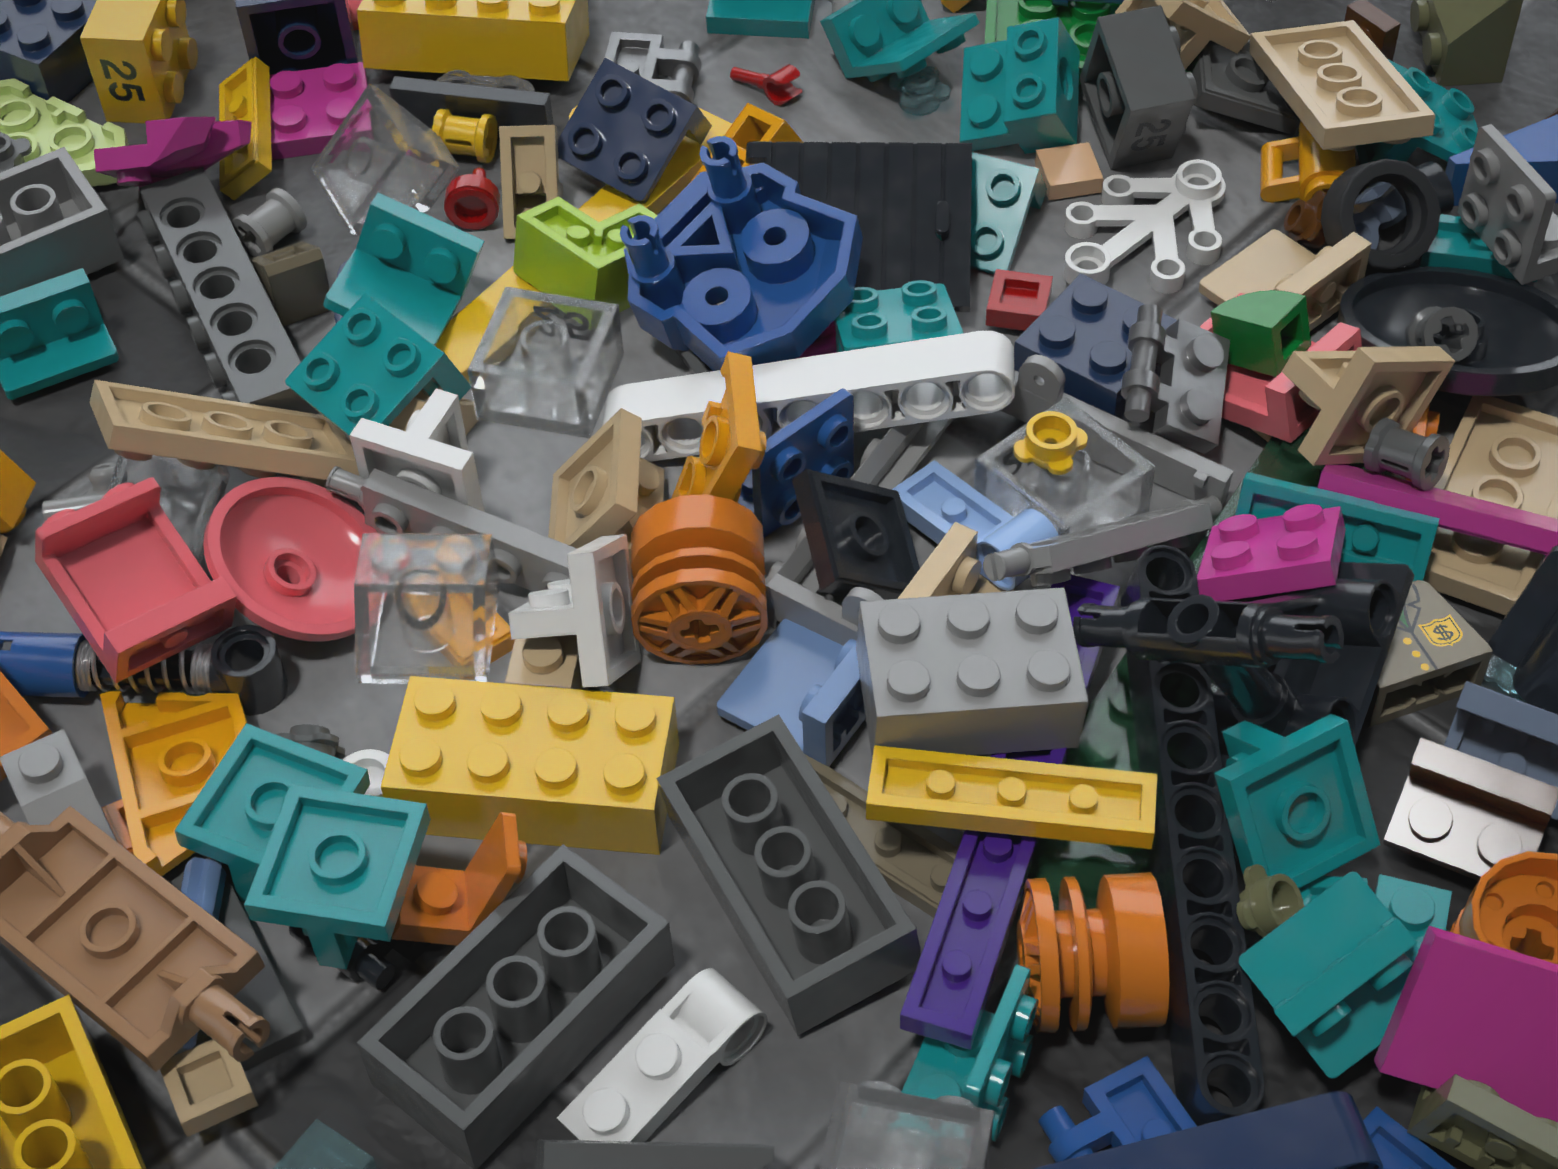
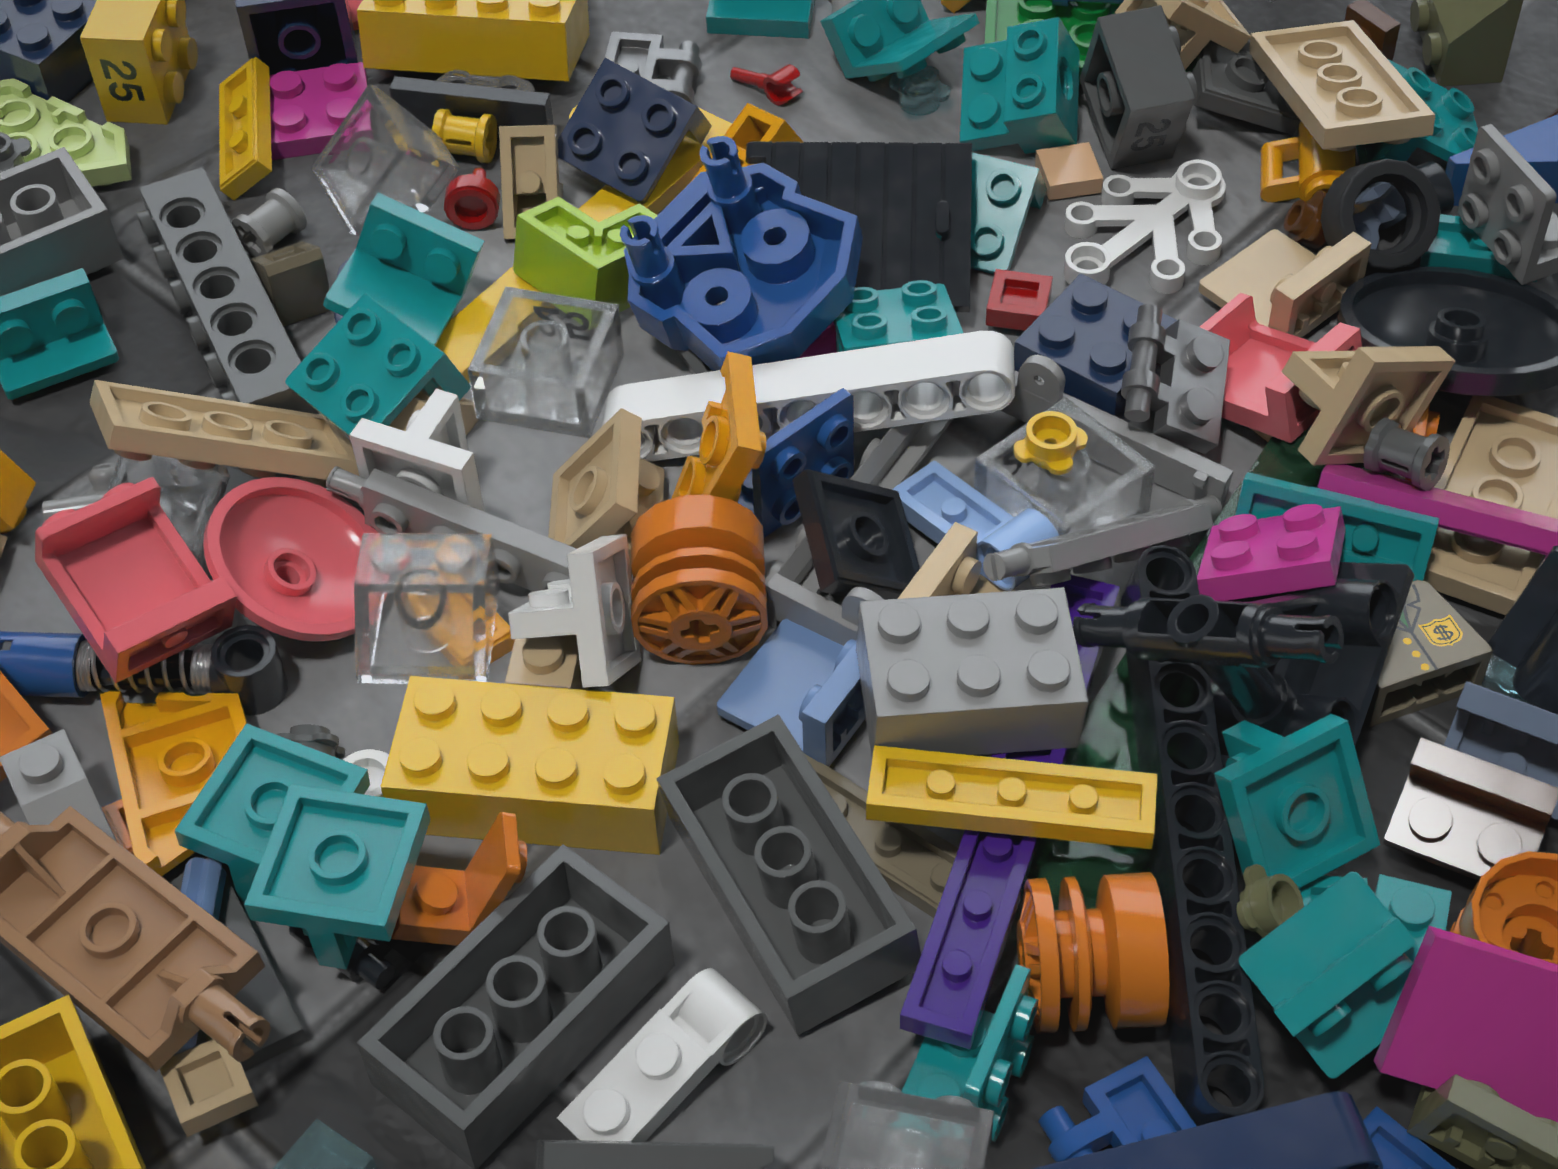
dark pink plate [94,117,252,191] -> none
green brick [1211,290,1311,377] -> none
dark grey bush [1405,306,1479,362] -> none

